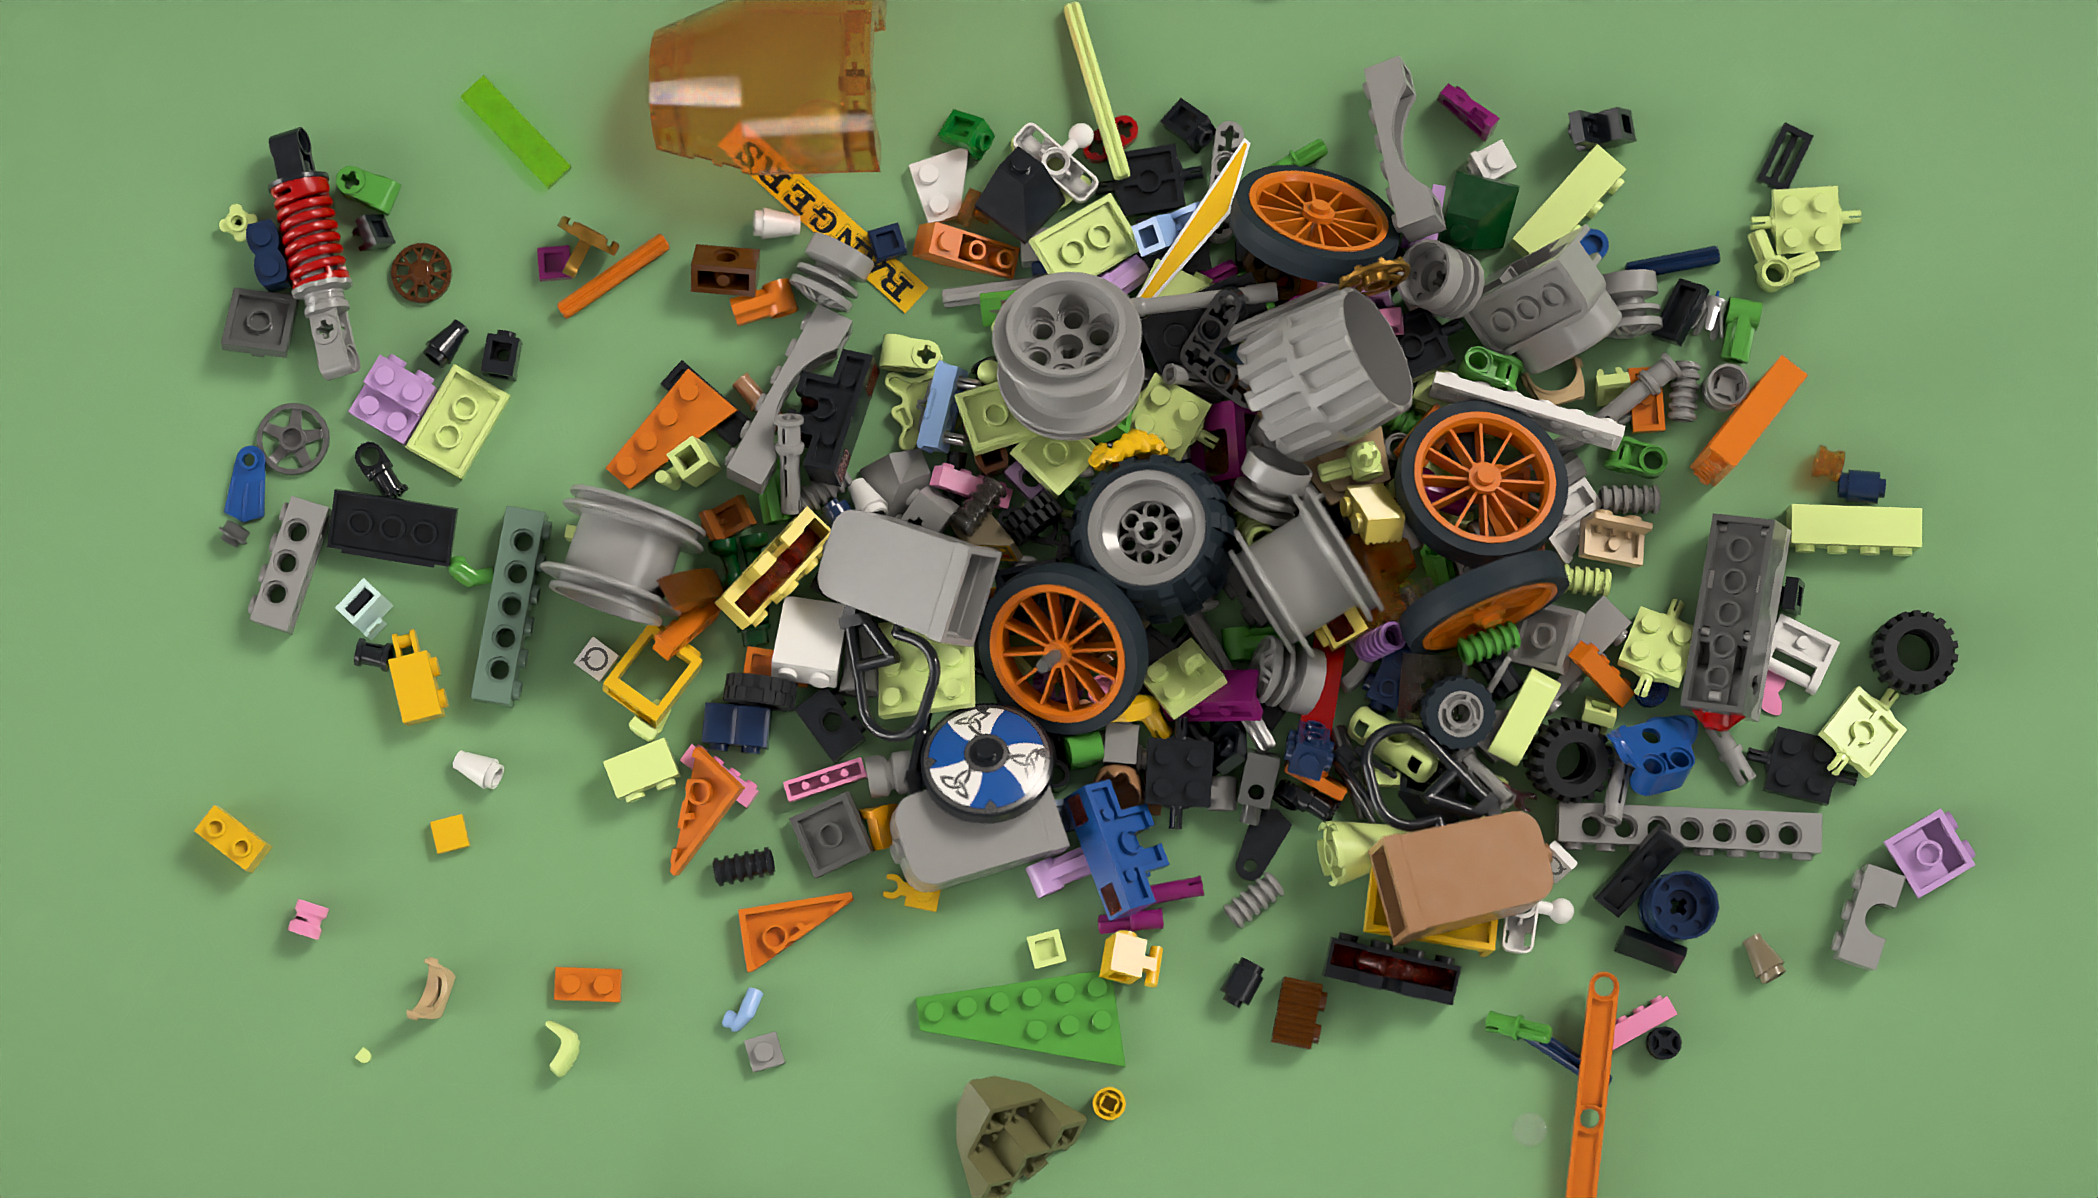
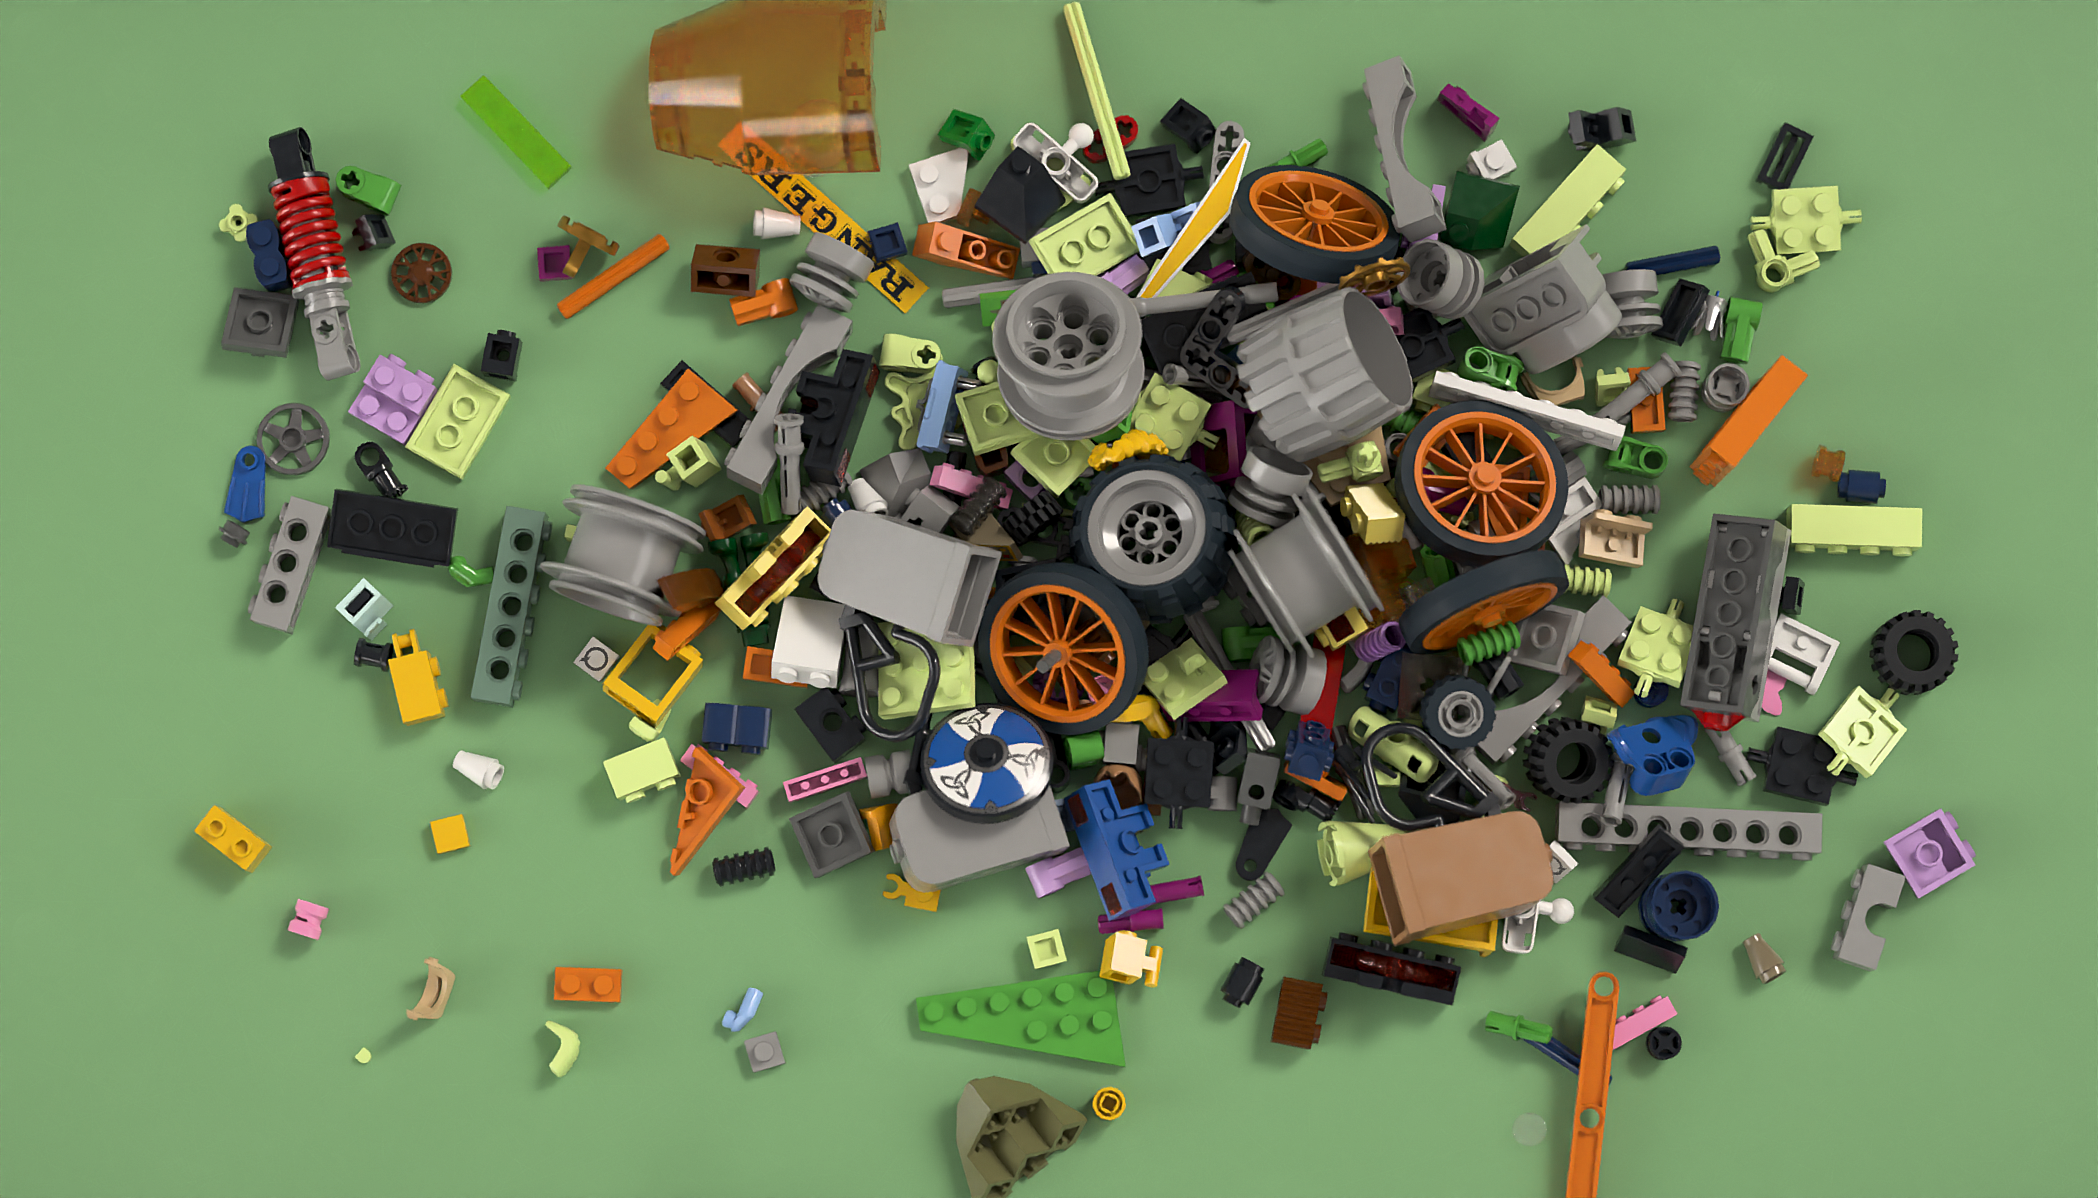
black cone [423,319,469,368] -> none
black tyre [723,672,798,712] -> none
orange wing [738,892,854,973] -> none
yellowish green beam [1487,668,1561,767] -> none
blue tile [1580,229,1609,258] -> none

